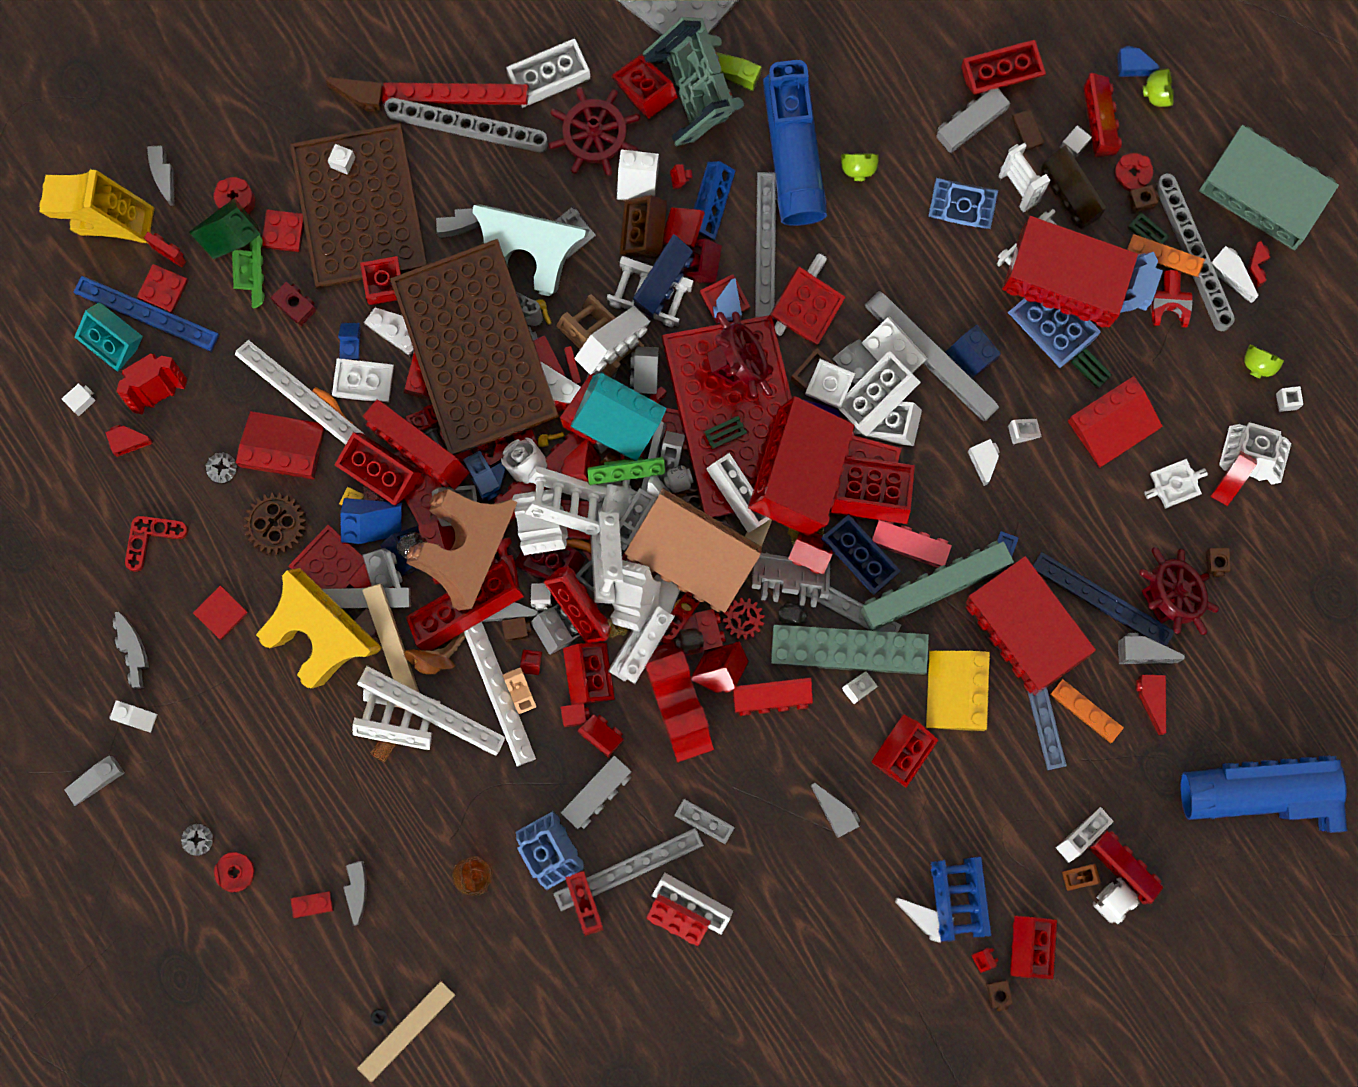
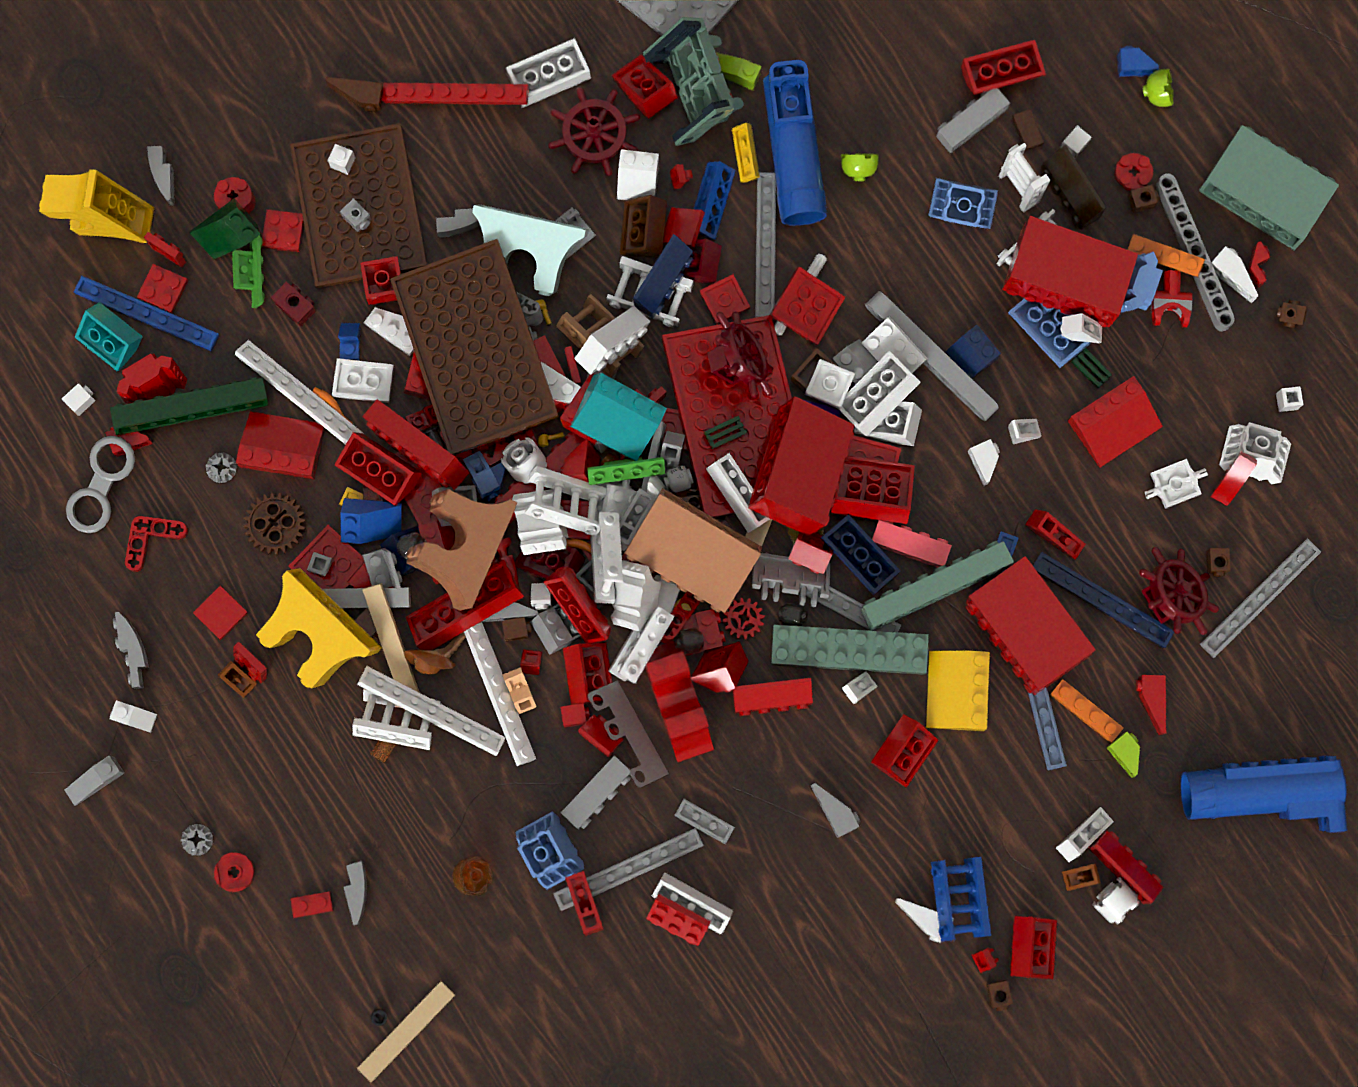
light grey beam [385,98,548,152] -> none
clear yellow plate [608,619,627,638] -> none
light grey brick [630,346,659,394] -> none
medium blue slope [713,279,742,323] -> none
red slope [1083,73,1122,157] -> none
light grey slope [1118,633,1185,664] -> none
dark green tile [1128,212,1169,244] -> none
lime cylinder [1244,344,1285,379] -> none
none -> light grey bar [66,436,135,533]
none -> dark green brick [110,377,268,435]
none -> dark orange slope [218,661,257,698]
none -> red plate [233,642,267,683]
none -> light grey slope [307,552,333,577]
none -> light grey brick [340,199,371,232]
none -> light grey piece [588,681,669,787]
none -> yellow plate [732,123,760,183]
none -> red slope [1025,509,1086,560]
none -> white slope [1061,313,1102,343]
none -> lime slope [1106,732,1140,778]
none -> light grey tile [1200,538,1321,658]
none -> reddish brown brick [1277,300,1308,328]

